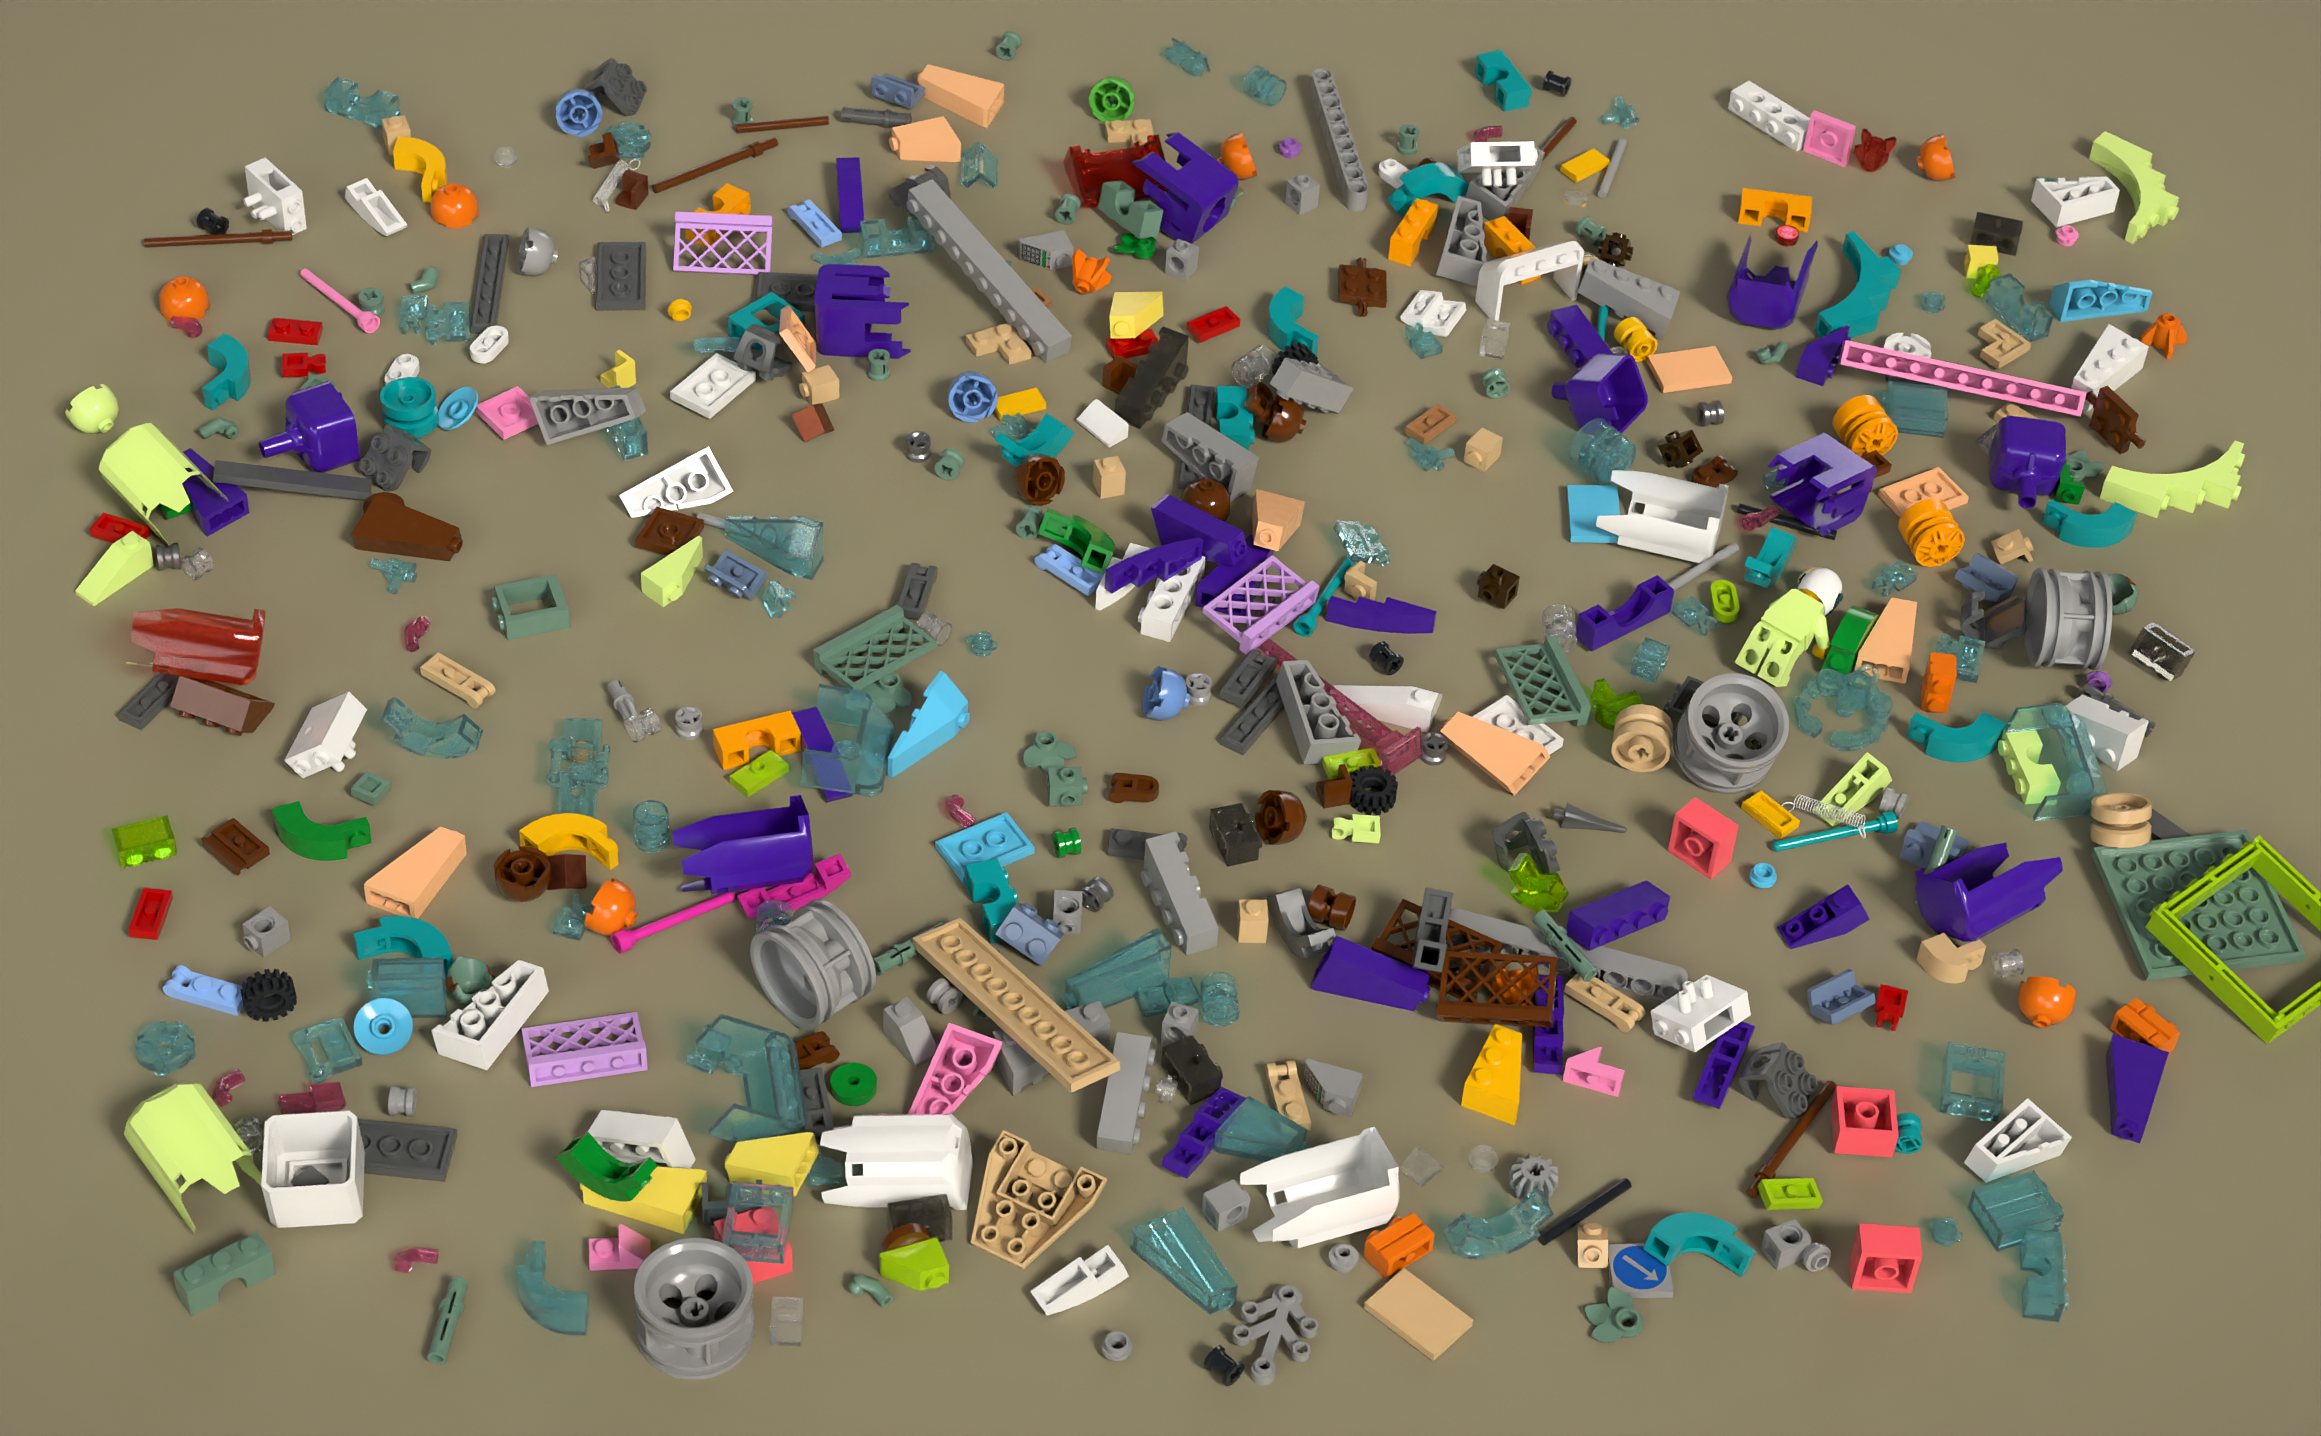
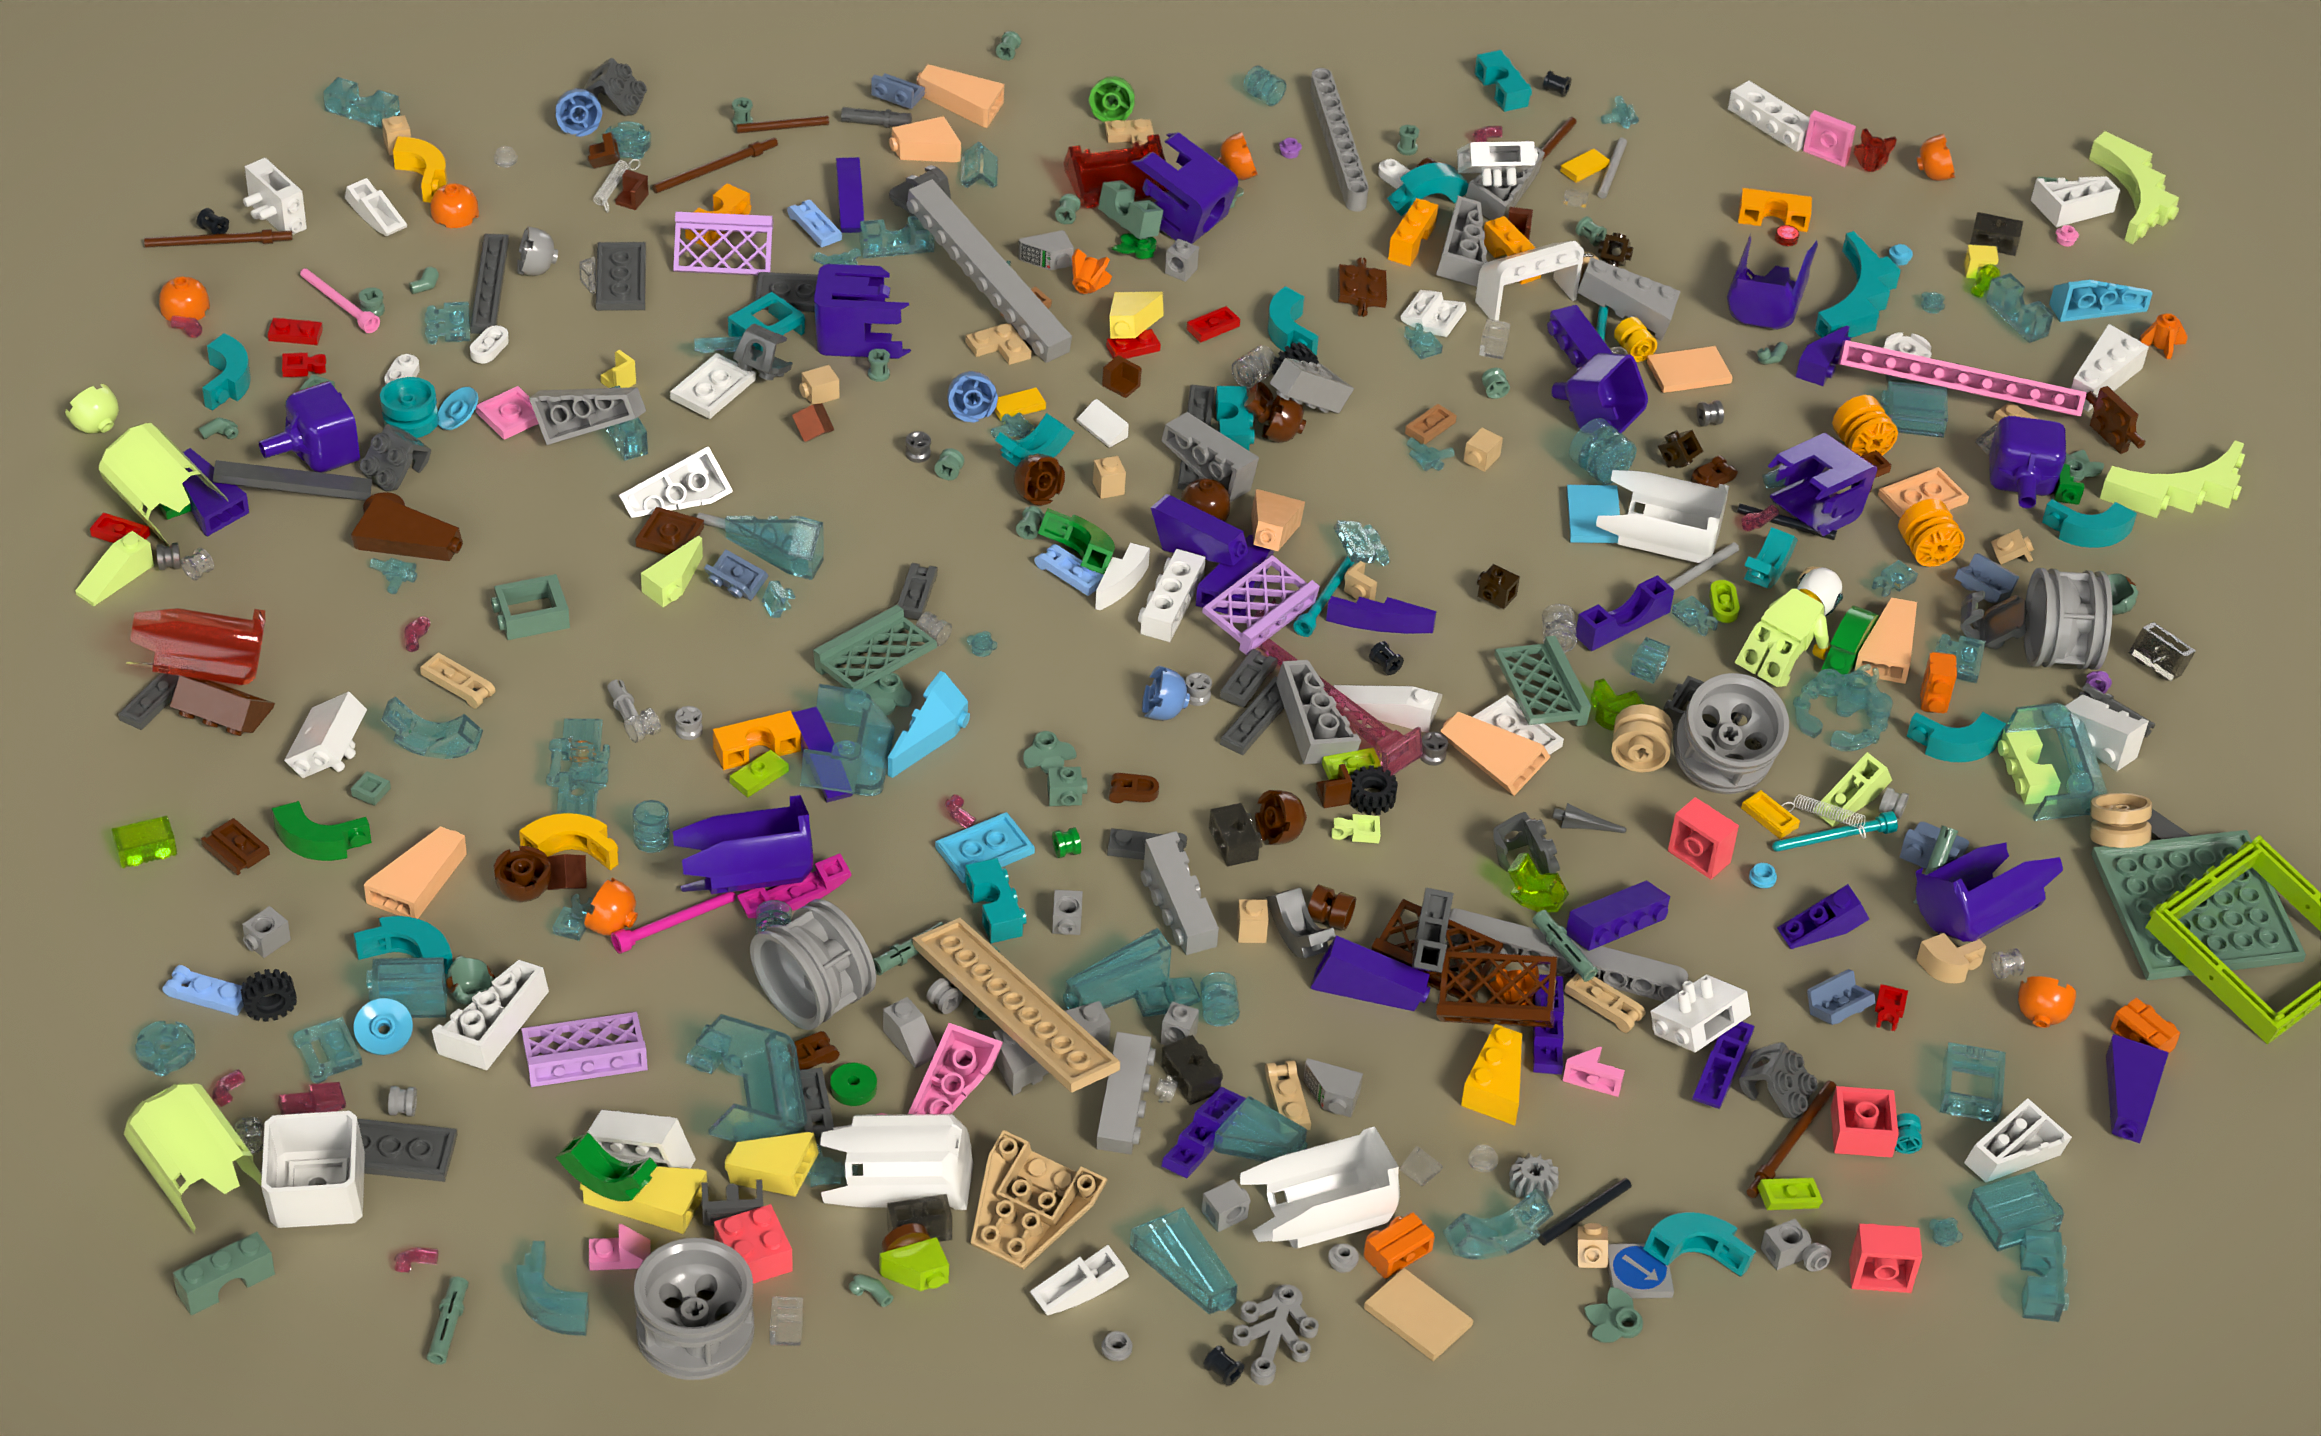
red plate [128,888,173,940] -> none
dark grey piece [291,1166,329,1187] -> none
clear light blue plate [399,295,428,334] -> none
yellow plate [667,299,692,321] -> none
clear light blue window [722,1182,794,1264] -> none
light nougat tile [779,305,816,372] -> none
sand blue bracket [995,902,1064,966] -> none
flat silver wheel [1080,877,1114,912] -> none
dark purple slope [1105,537,1203,594] -> none
clear smoke wedge [1114,326,1189,429] -> none
clear light blue hinge [1165,38,1210,76] -> none
light grey brick [1285,173,1320,215] -> none
tan plate [1978,319,2031,369] -> none

